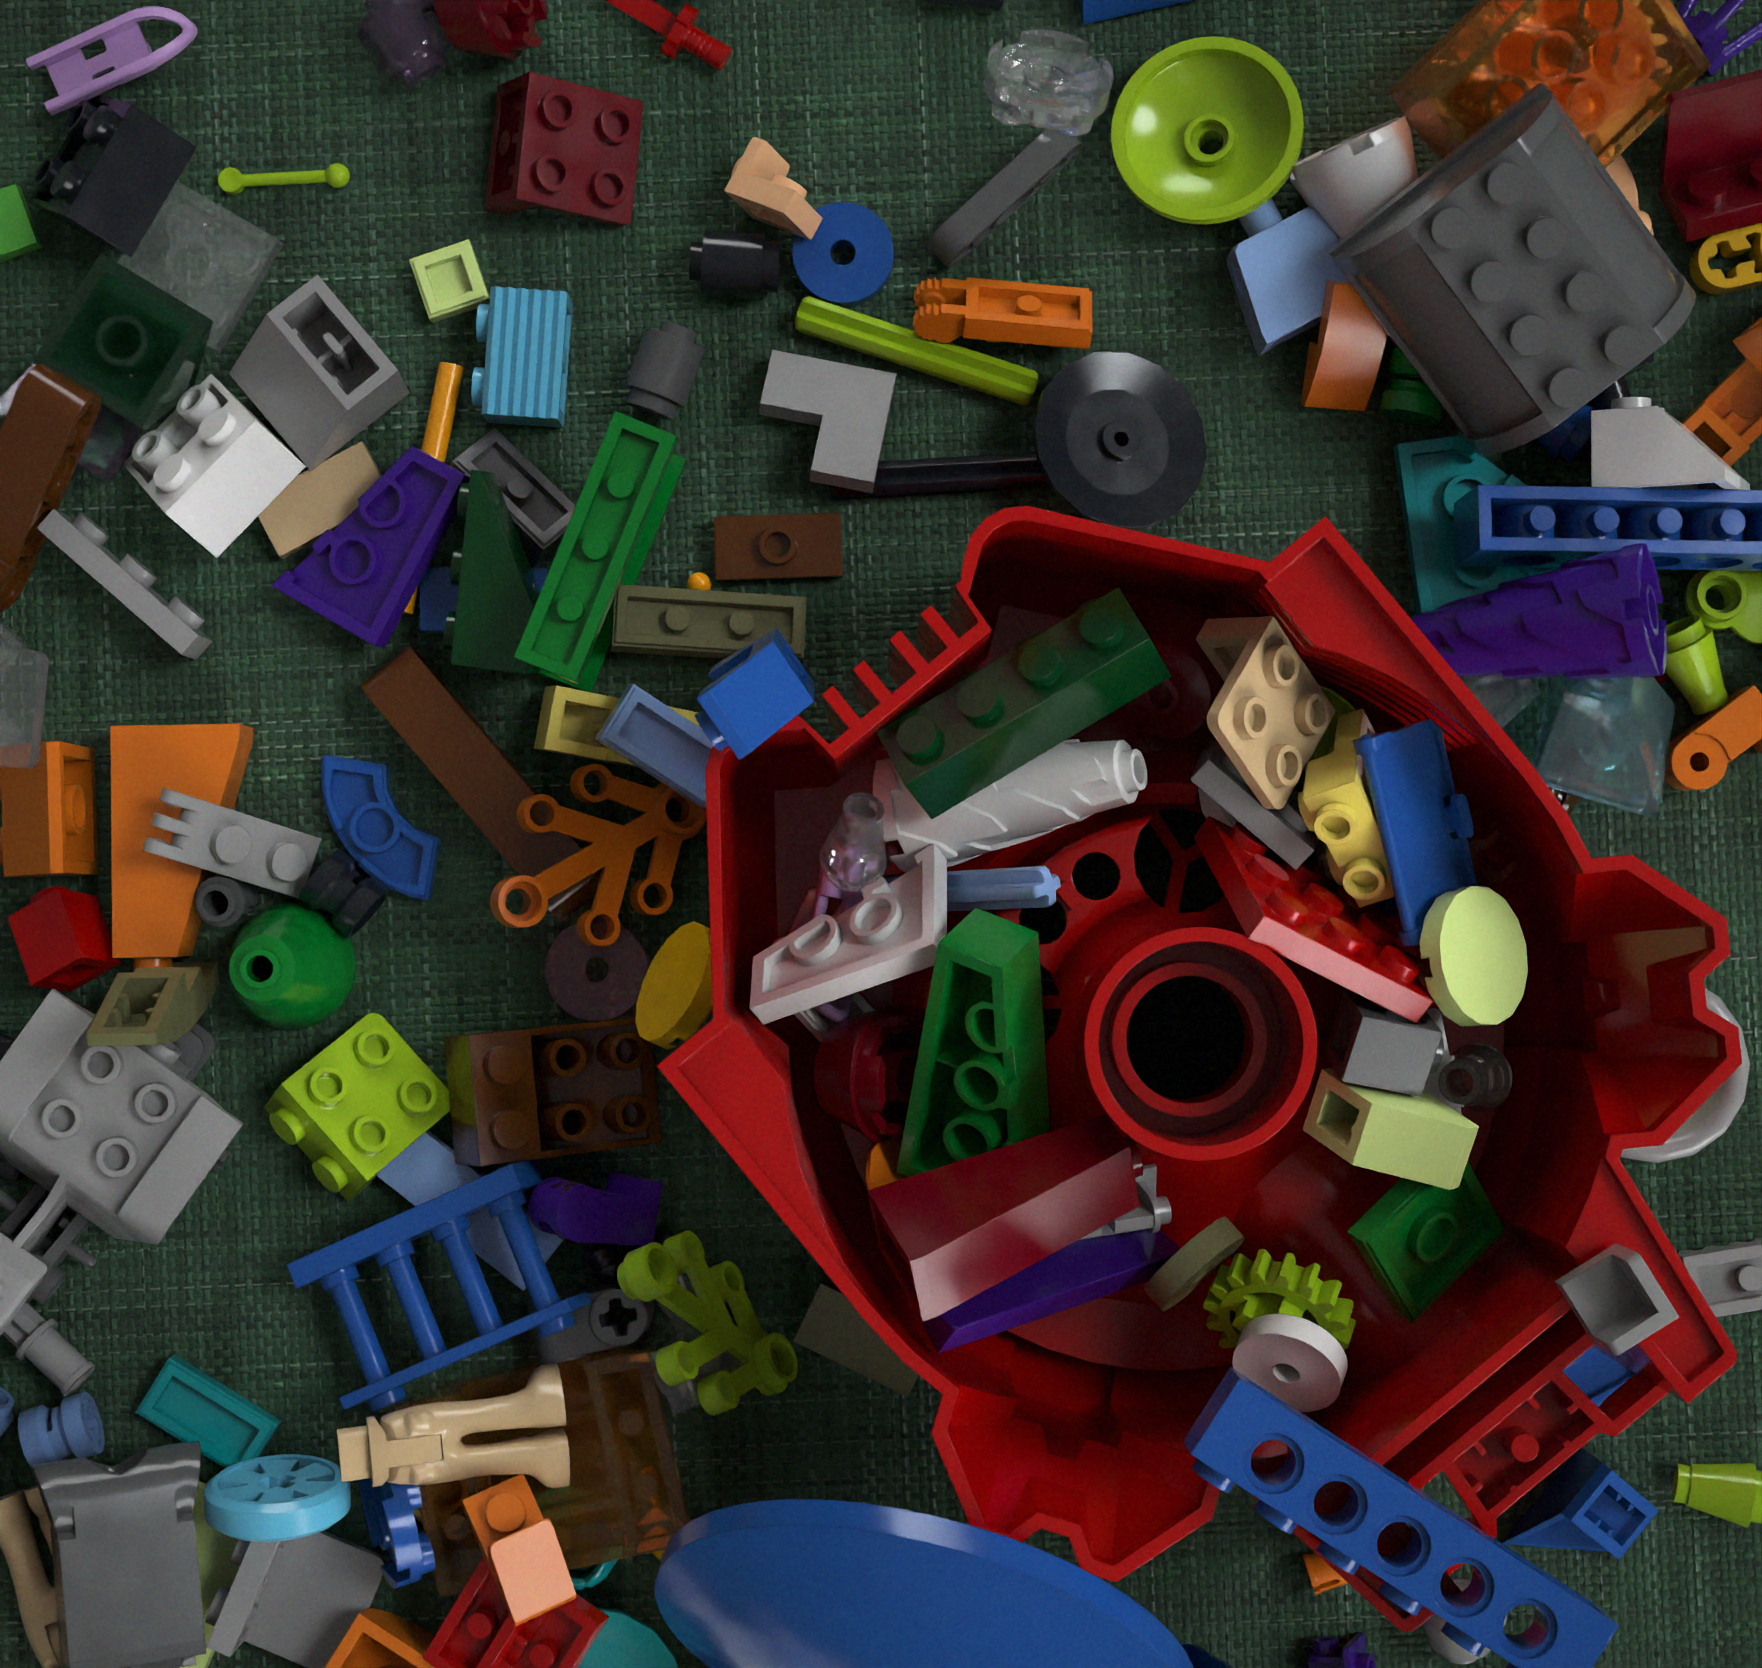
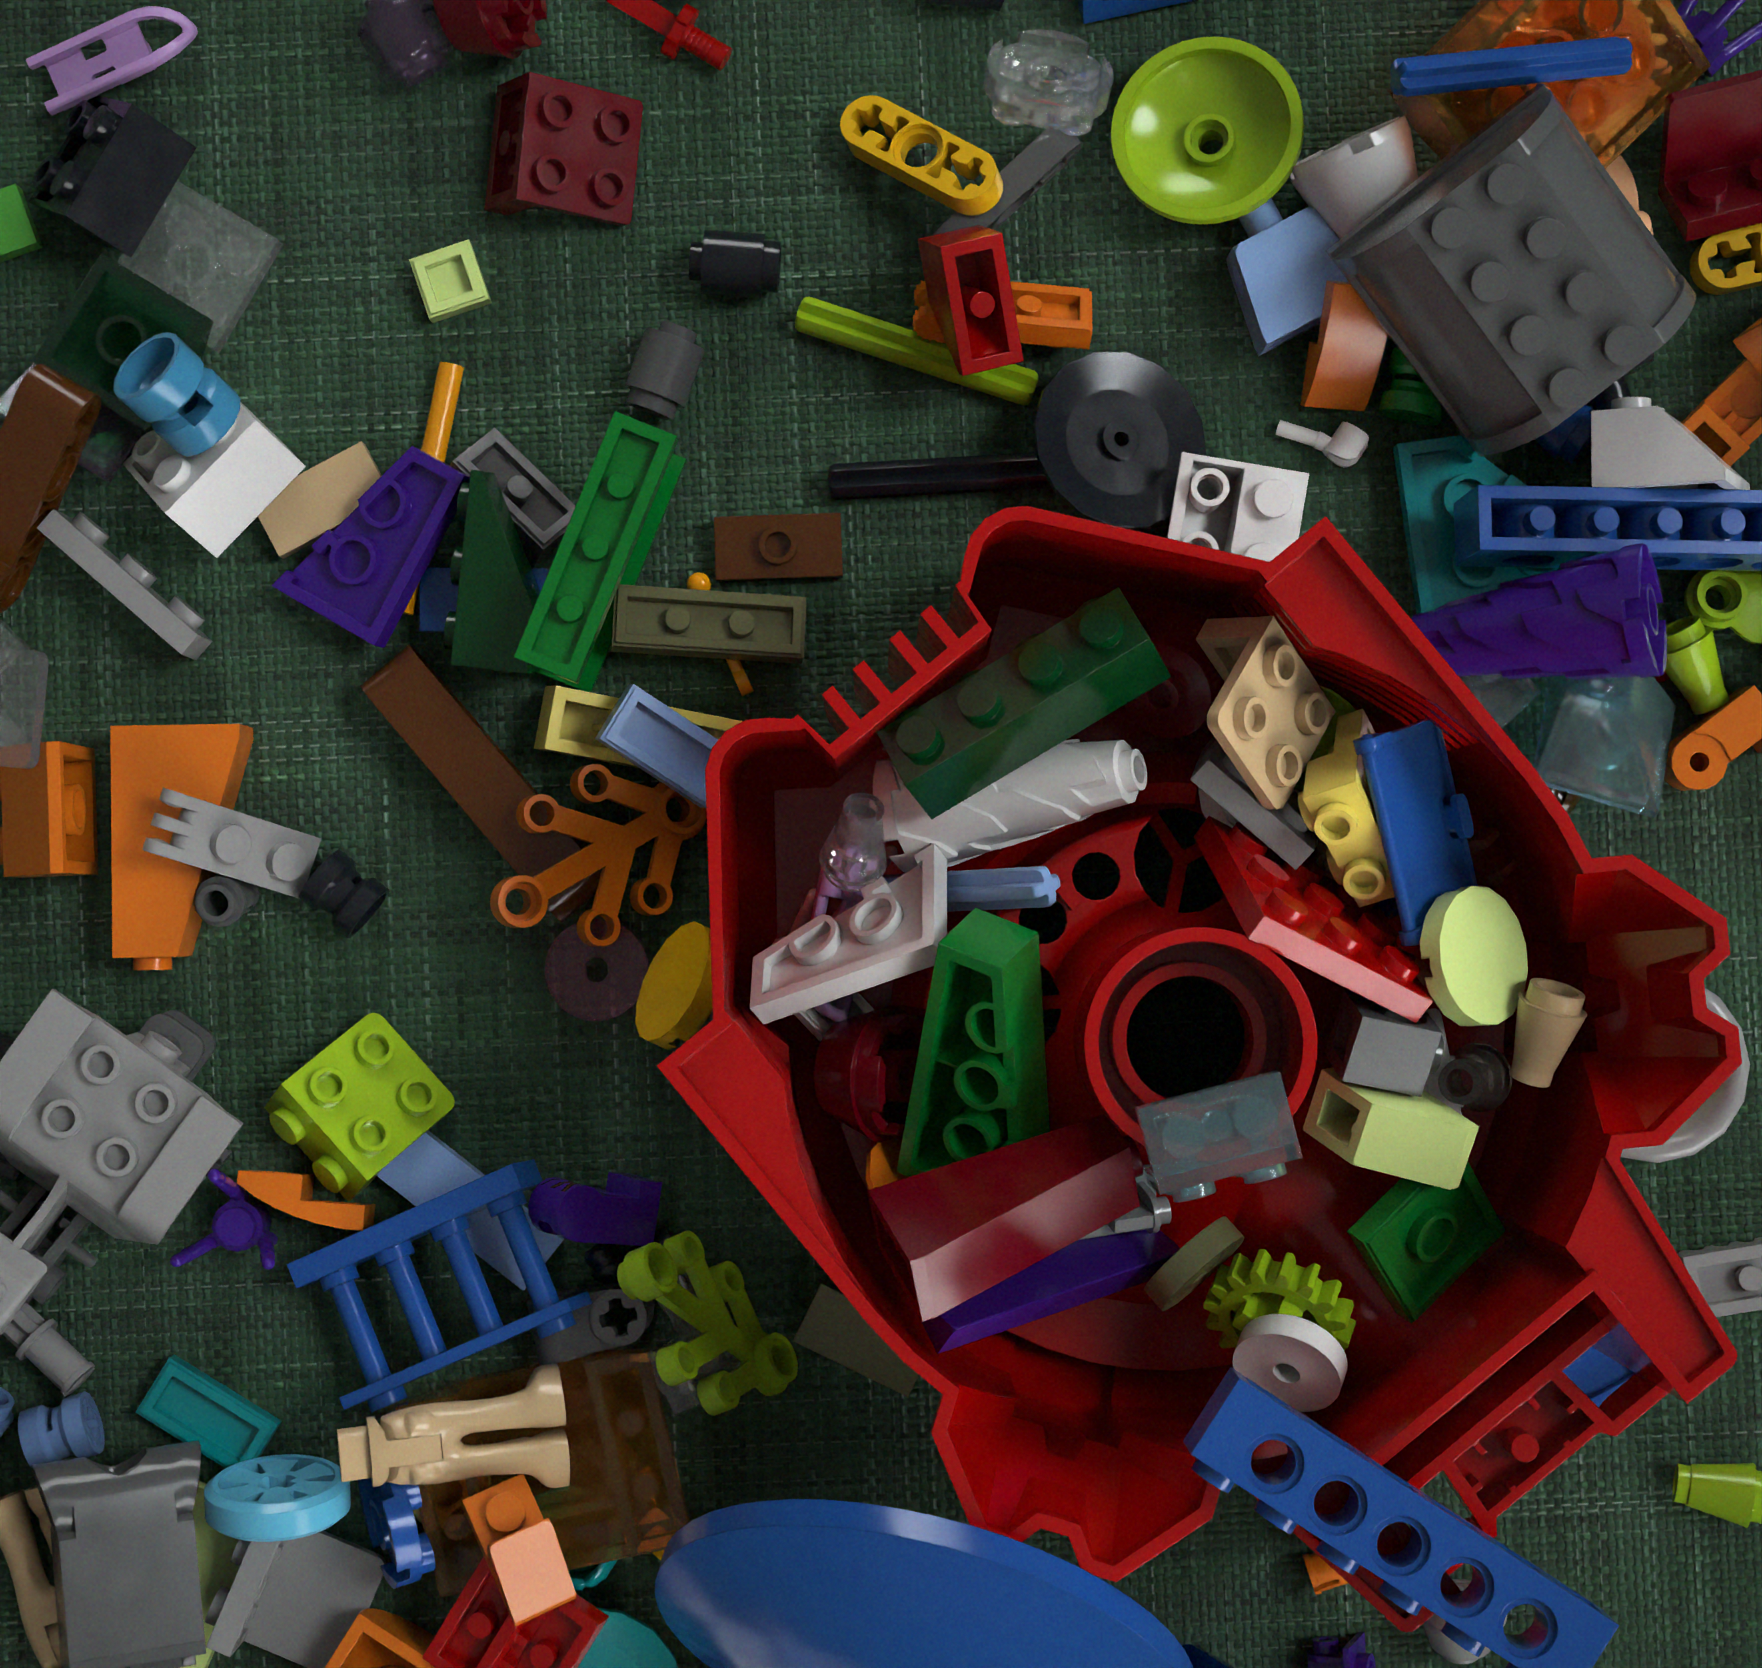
red brick [7,886,121,992] -> none
olive slope [86,962,219,1046] -> none
lime hinge [218,163,350,195] -> none
green cone [228,903,357,1030] -> none
light grey slope [229,274,410,472] -> none
blue tile [321,755,441,901] -> none
reddish brown slope [444,1017,662,1166] -> none
medium azure brick [471,286,573,428] -> none
blue slope [695,628,816,760] -> none
light nougat bracket [724,137,823,240] -> none
light grey tile [759,350,896,493] -> none
blue piece [792,202,894,308] -> none
blue slope [1501,1447,1659,1560] -> none
light grey panel [1555,1243,1679,1356] -> none
none -> dark azure wheel [113,332,241,457]
none -> dark purple plant [170,1169,278,1270]
none -> orange slope [237,1170,375,1231]
none -> yellow beam [840,95,1003,216]
none -> red slope [918,225,1024,376]
none -> clear light blue bracket [1135,1070,1303,1202]
none -> white slope [1167,452,1309,562]
none -> white hand [1275,420,1369,468]
none -> blue axle [1390,37,1633,97]
none -> tan cone [1509,978,1587,1088]

